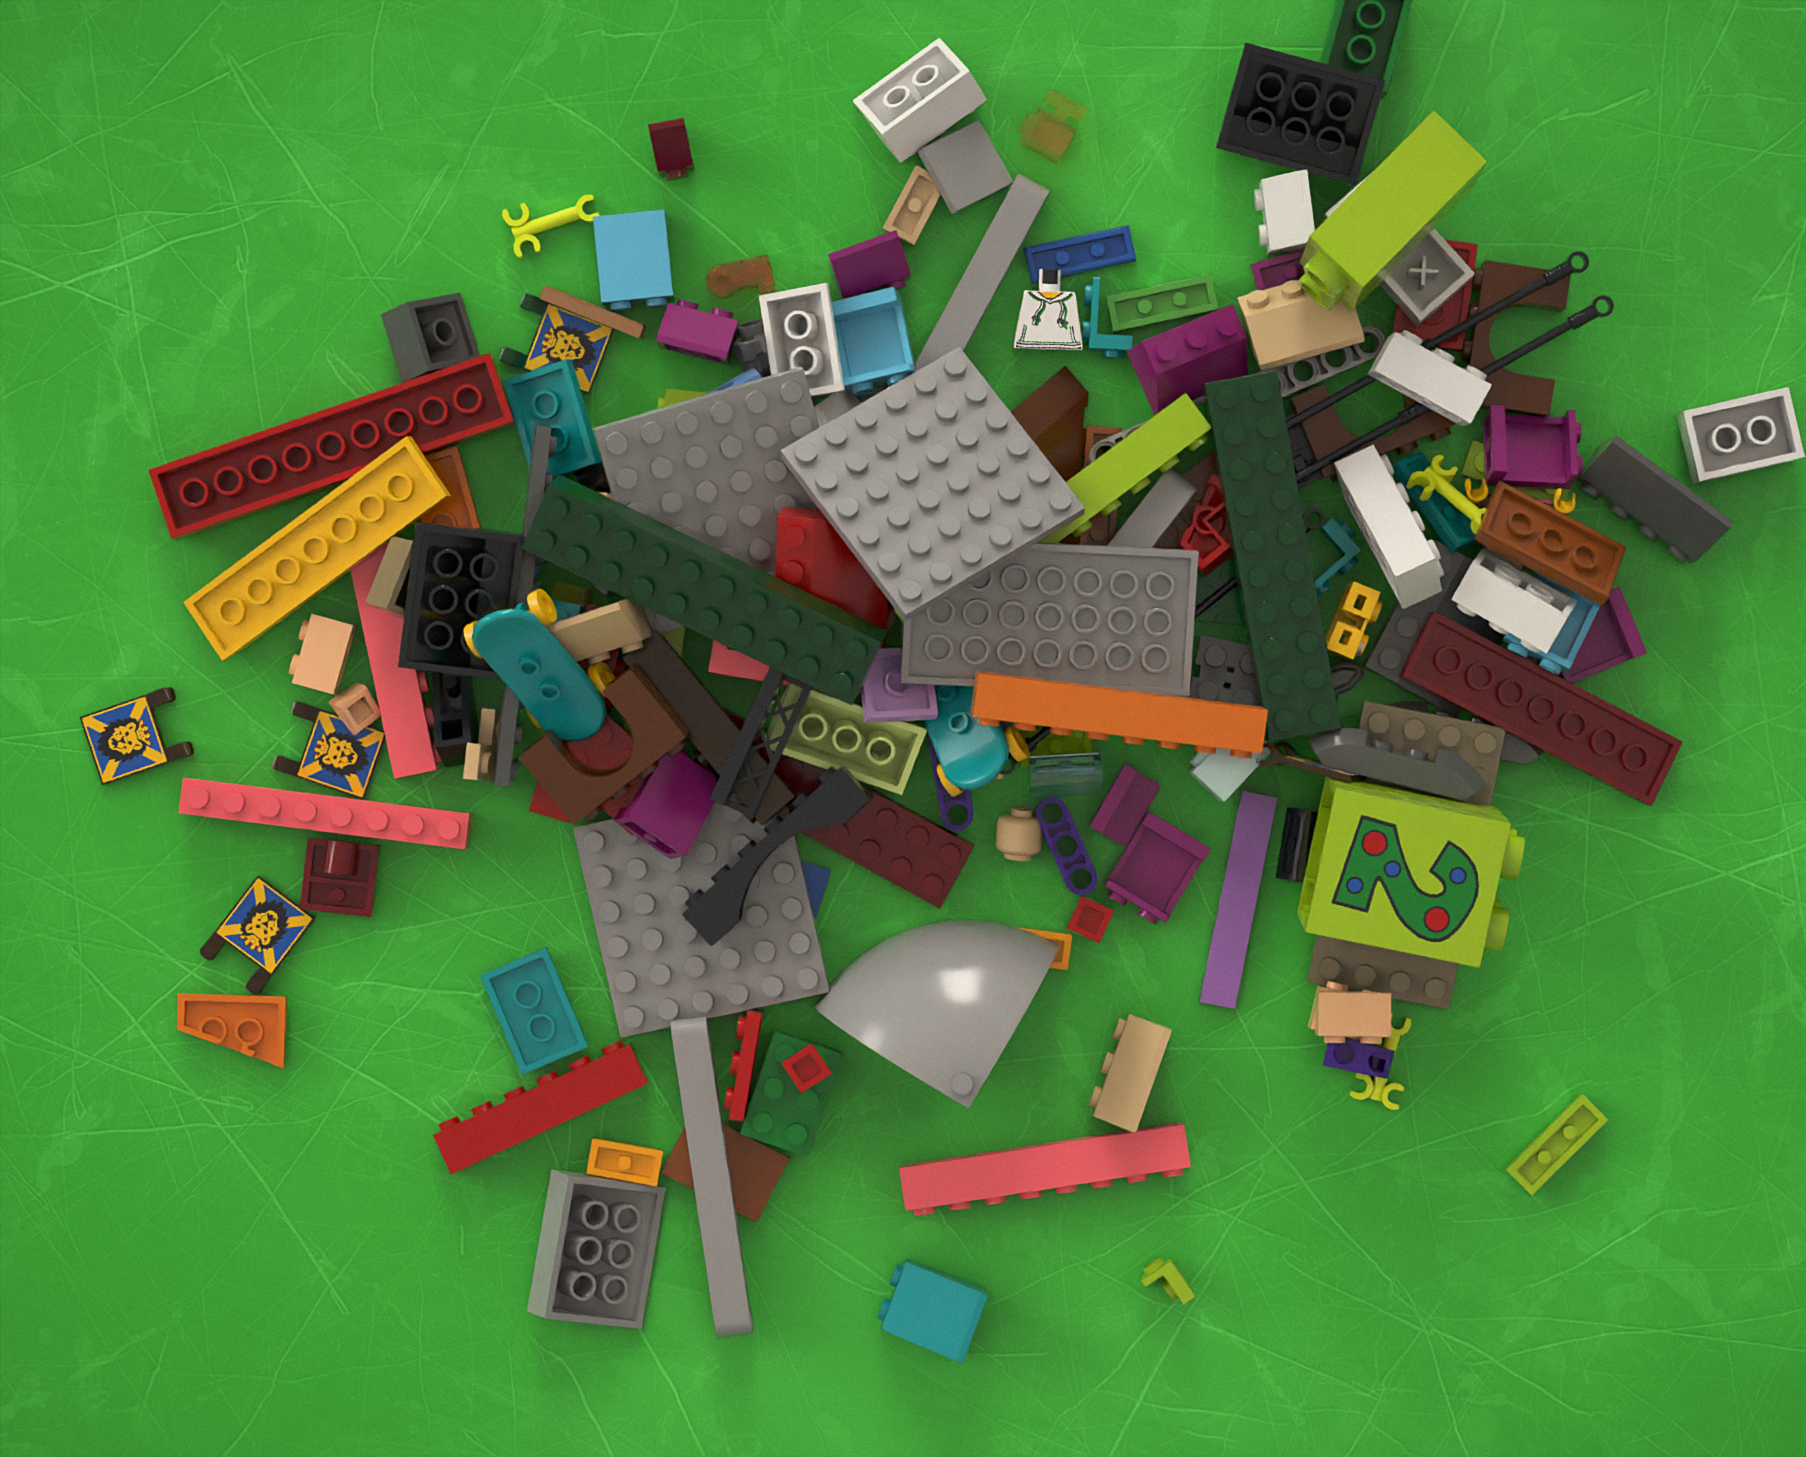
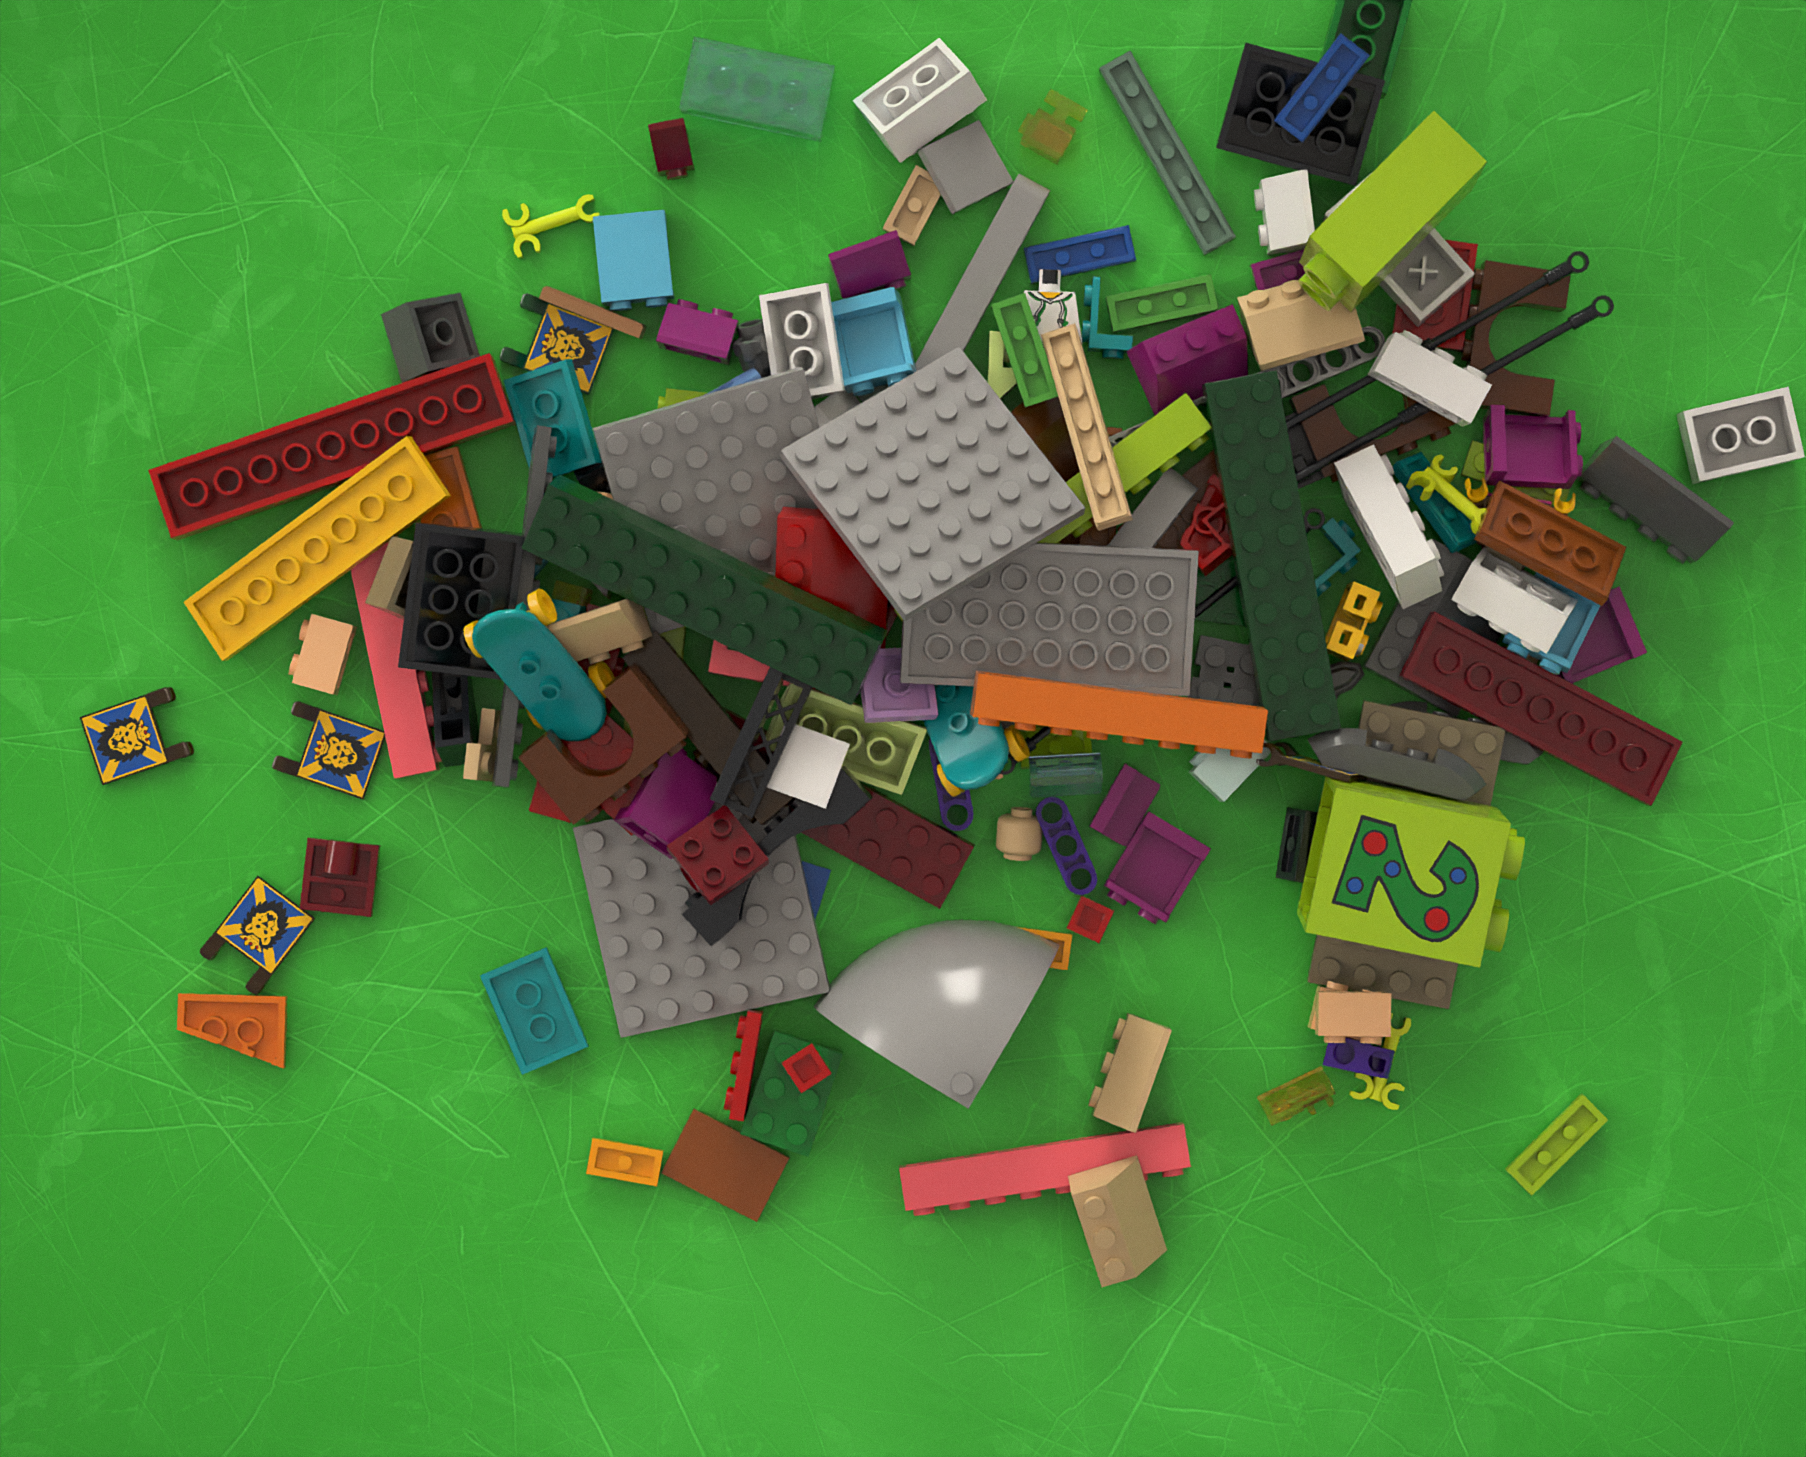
coral brick [178,778,473,849] -> none
light nougat slope [329,682,381,735] -> none
red brick [433,1040,649,1174] -> none
light grey slope [527,1169,666,1329] -> none
light grey beam [670,1016,753,1338] -> none
clear orange leg [706,255,776,299] -> none
teal slope [877,1258,988,1363] -> none
lime bracket [1140,1257,1196,1305] -> none
medium lavender tile [1199,791,1277,1009] -> none
none -> dark red plate [667,805,769,906]
none -> clear light blue brick [679,37,836,142]
none -> white sticker [767,725,850,809]
none -> yellowish green slope [988,331,1017,399]
none -> bright green plate [991,293,1059,408]
none -> tan tile [1041,324,1133,531]
none -> tan slope [1068,1155,1167,1287]
none -> sand green tile [1099,51,1236,256]
none -> clear yellow plate [1257,1066,1336,1126]
none -> blue tile [1274,33,1370,142]

